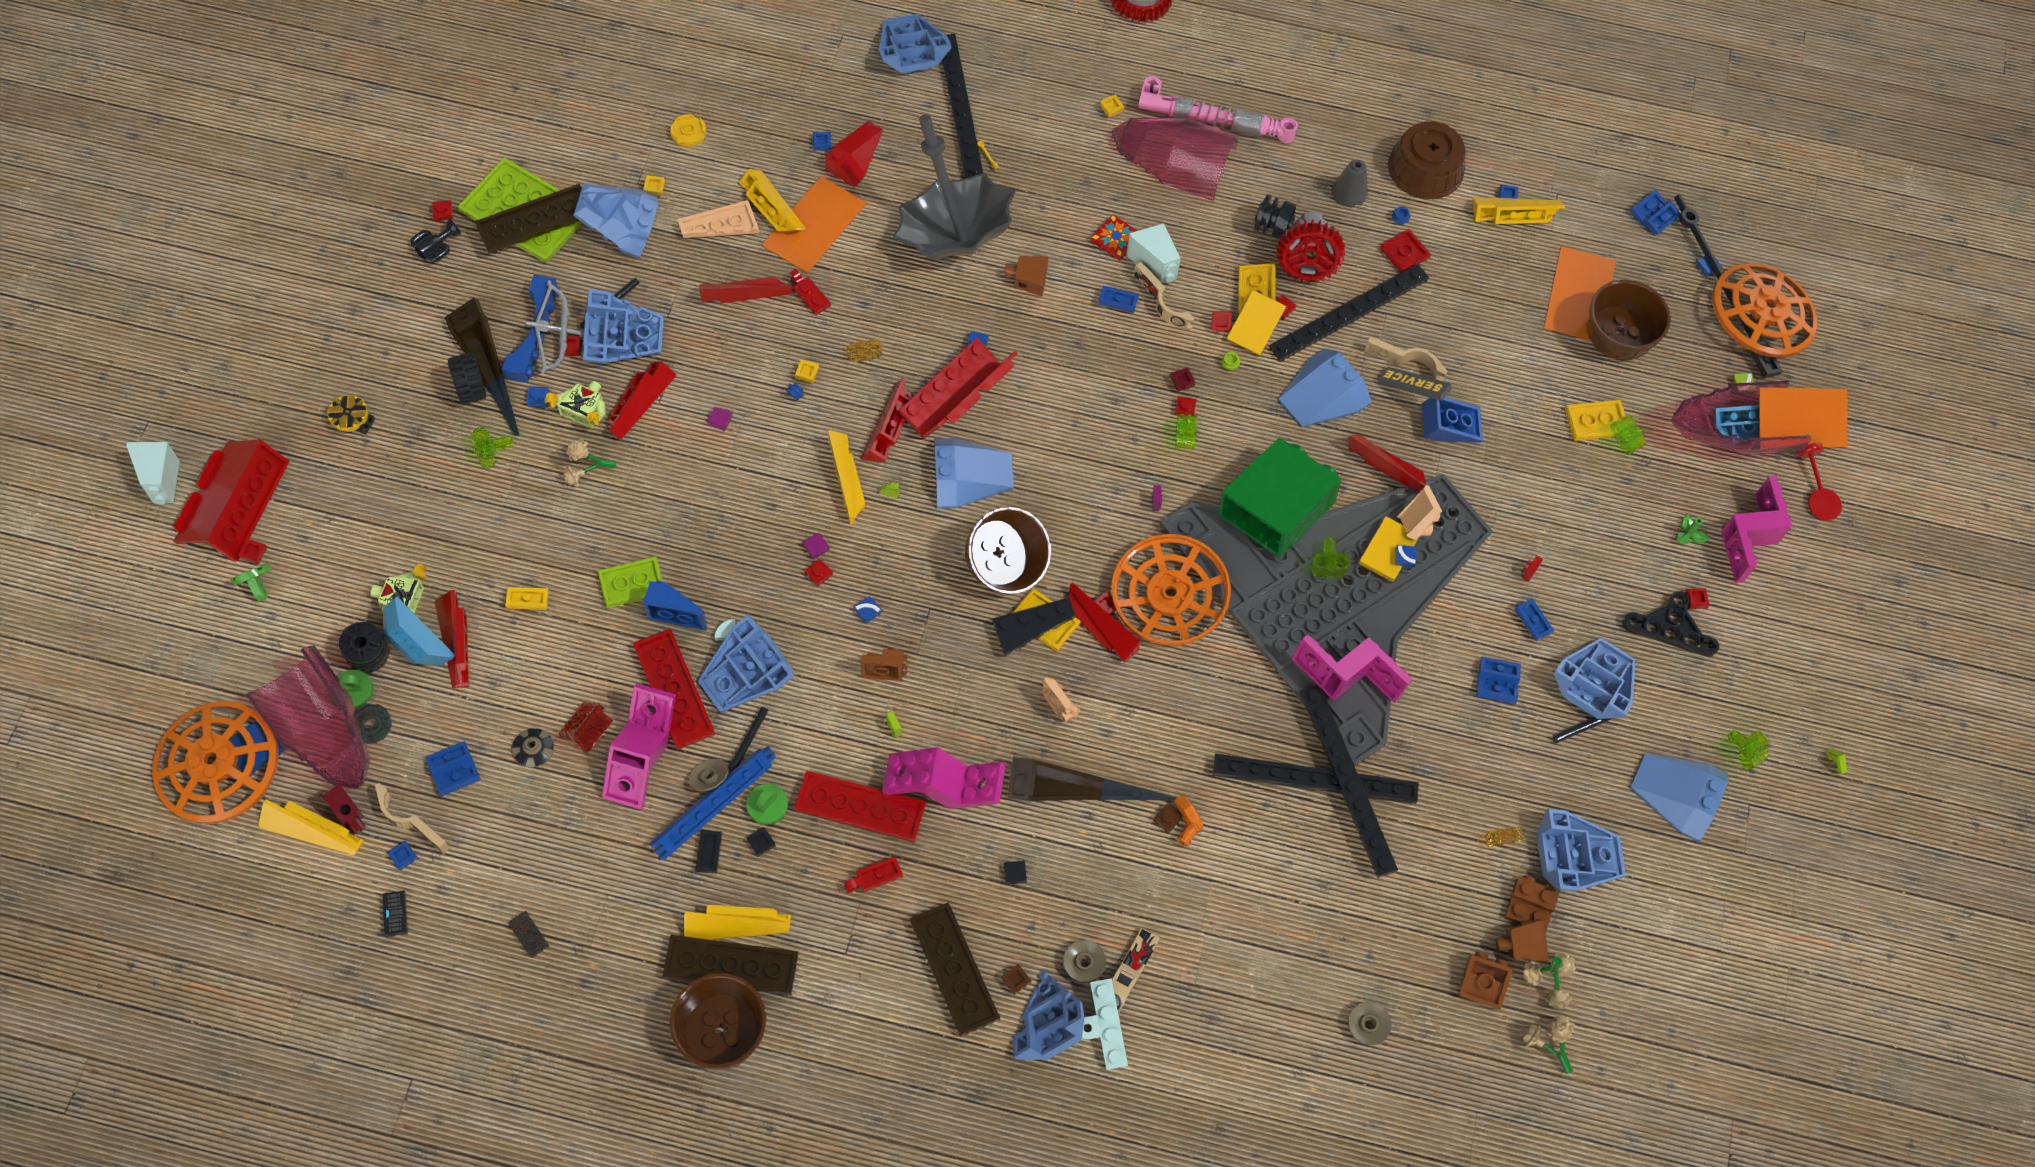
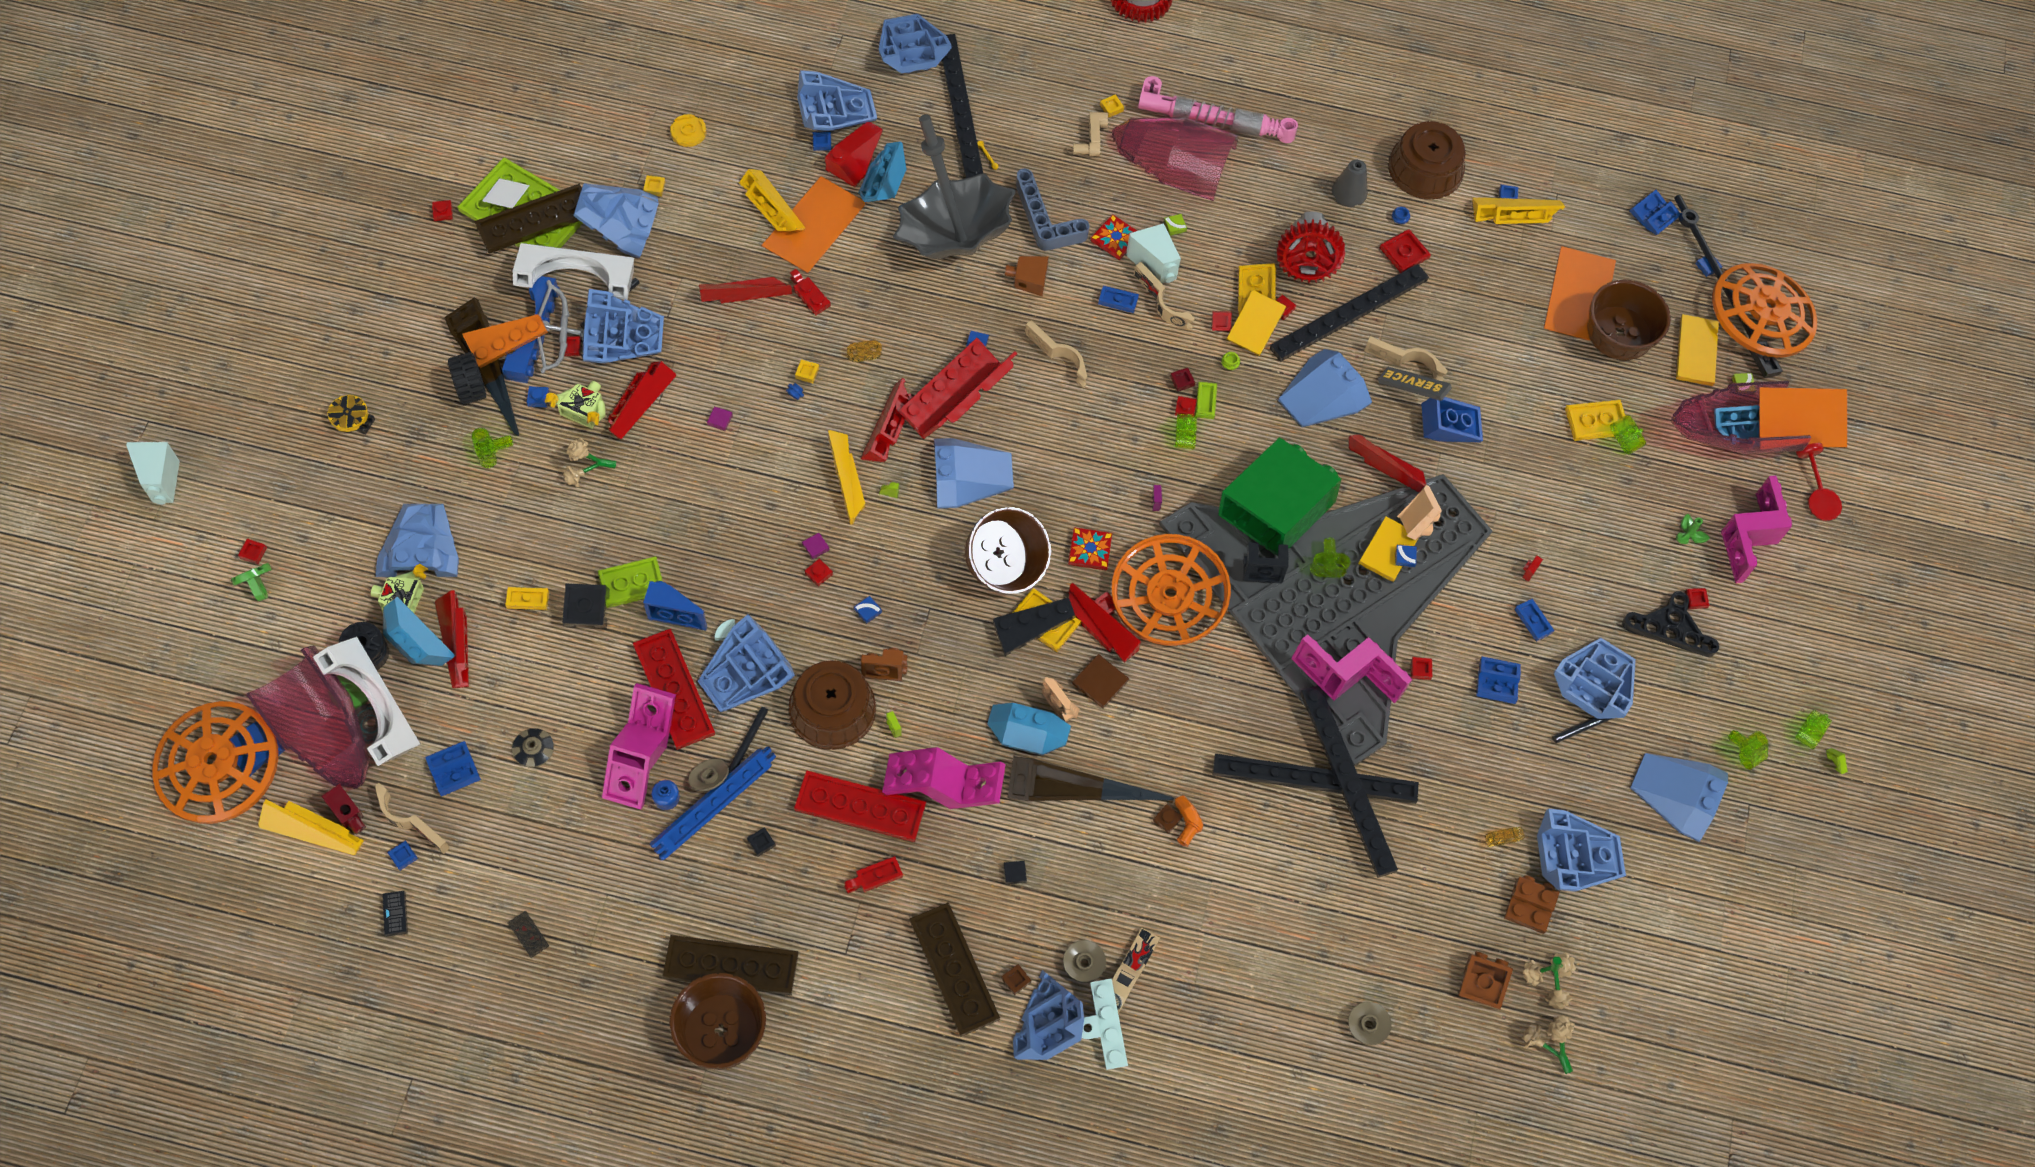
red piece [173,439,290,562] -> none
black piece [410,219,461,262] -> none
clear red bracket [558,702,613,753] -> none
light nougat wing [677,200,759,238] -> none
yellow wedge [684,905,791,940] -> none
black tile [695,830,722,874] -> none
bright green tile [746,784,788,825] -> none
black wheel [1254,194,1297,240] -> none
dark orange torso [1496,919,1549,961] -> none
none -> white arch [313,637,420,766]
none -> medium blue wedge [375,504,459,577]
none -> orange wing [462,314,548,368]
none -> white sticker [482,178,530,208]
none -> white arch [513,243,634,300]
none -> black panel [562,583,610,629]
none -> blue head [651,780,680,810]
none -> reddish brown piece [788,660,876,750]
none -> medium blue wedge [797,70,877,131]
none -> dark azure wedge [859,141,906,202]
none -> dark azure wedge [987,703,1071,756]
none -> sand blue beam [1016,168,1089,251]
none -> tan piece [1025,320,1087,388]
none -> tile [1068,527,1112,571]
none -> reddish brown tile [1072,654,1129,709]
none -> tan beam [1073,112,1108,156]
none -> lime tile [1164,214,1187,236]
none -> lime tile [1195,382,1217,419]
none -> black panel [1243,542,1289,583]
none -> red plate [1411,657,1433,680]
none -> yellow tile [1676,314,1719,386]
none -> clear neon green beam [1795,709,1832,750]

